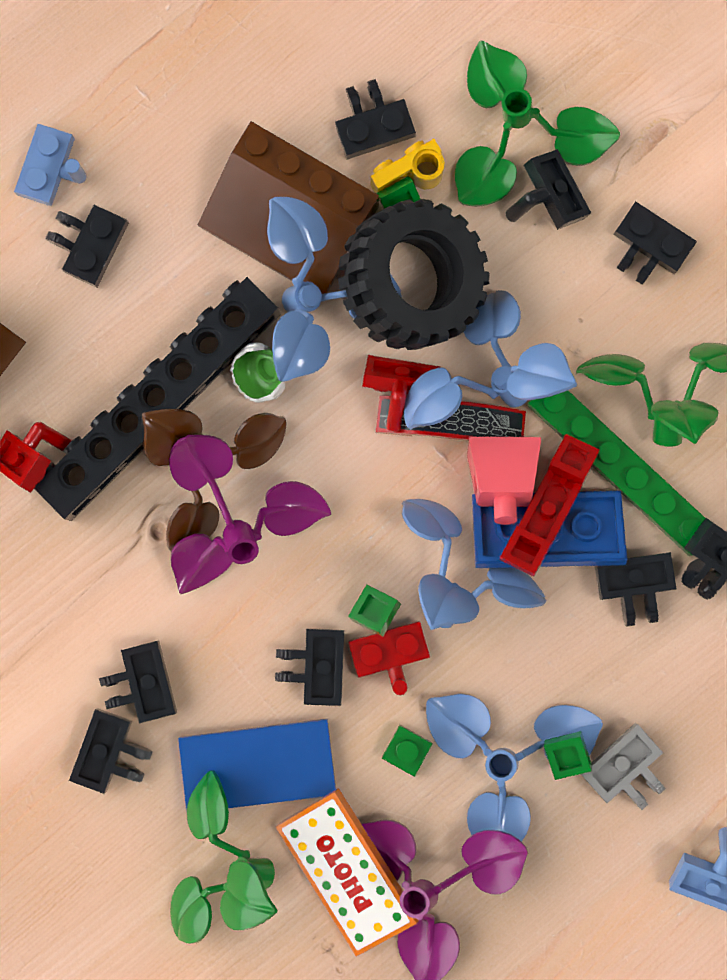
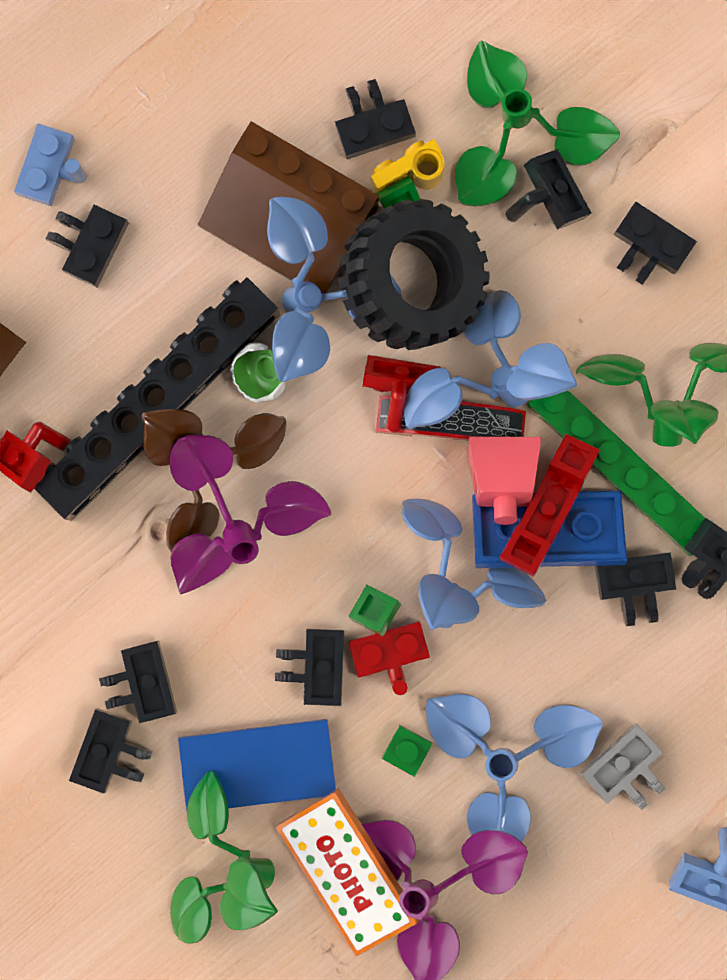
green plate [544,731,592,780] -> none

